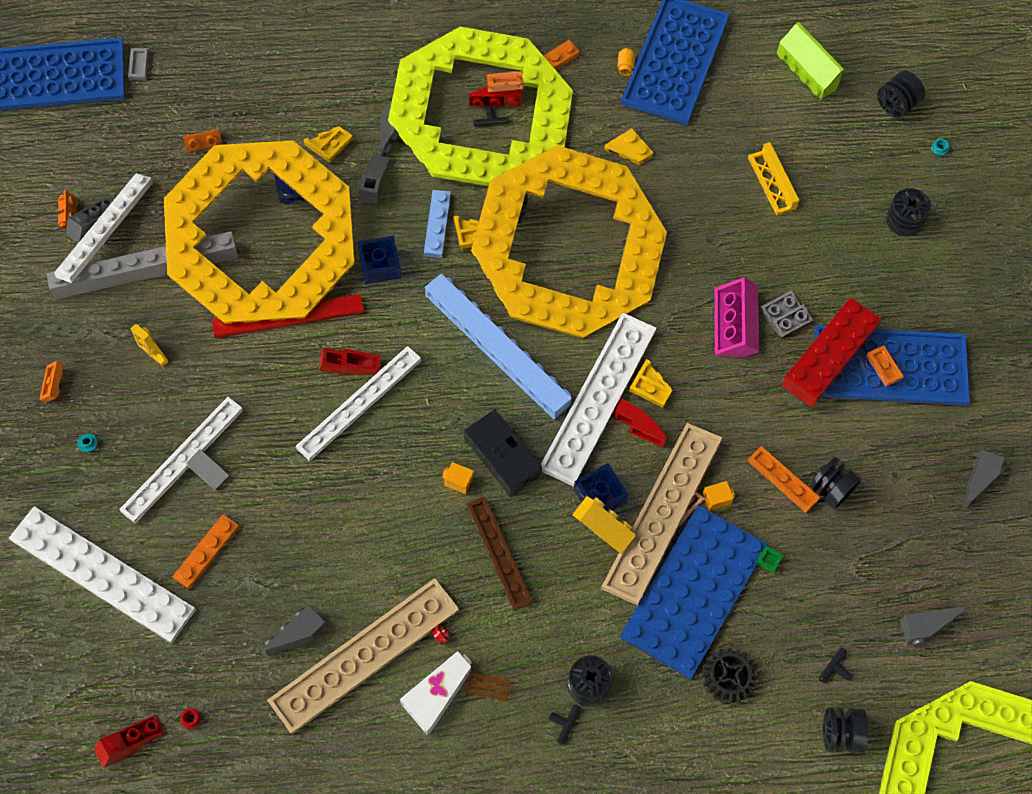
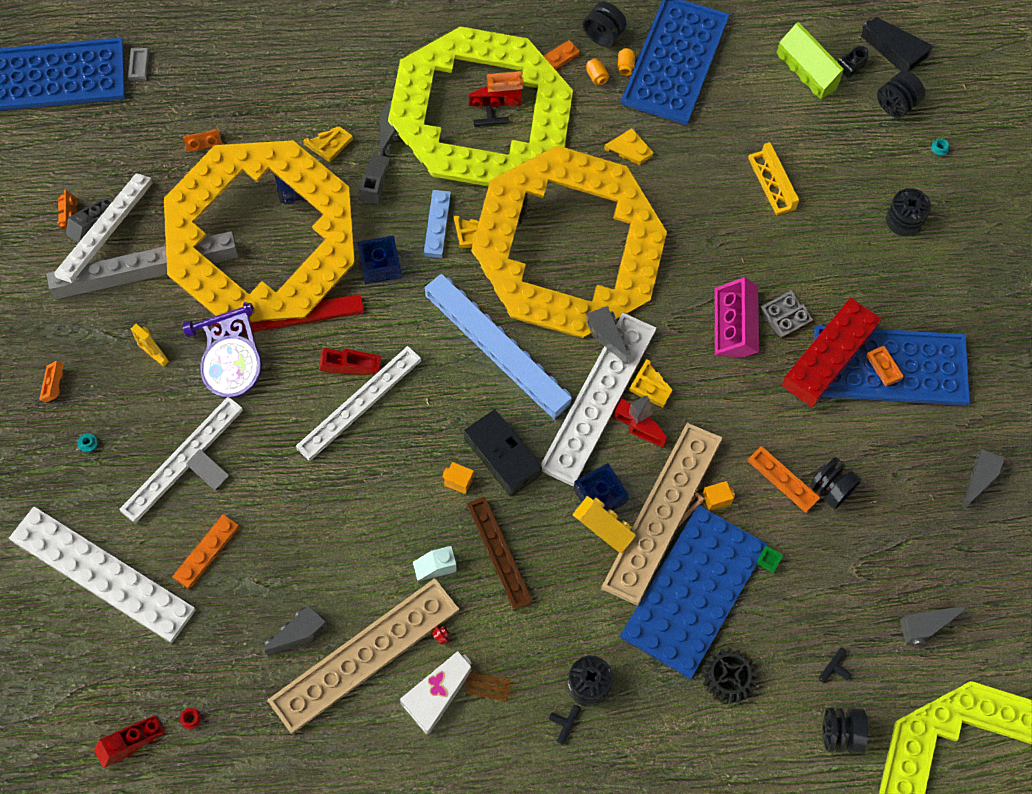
none -> piece [183,302,262,398]
none -> light aqua slope [413,546,457,582]
none -> black wheel [582,1,627,47]
none -> light orange brick [586,58,609,85]
none -> dark grey slope [586,306,631,363]
none -> flat silver slope [629,395,653,423]
none -> black piece [837,46,869,78]
none -> black slope [861,17,933,72]

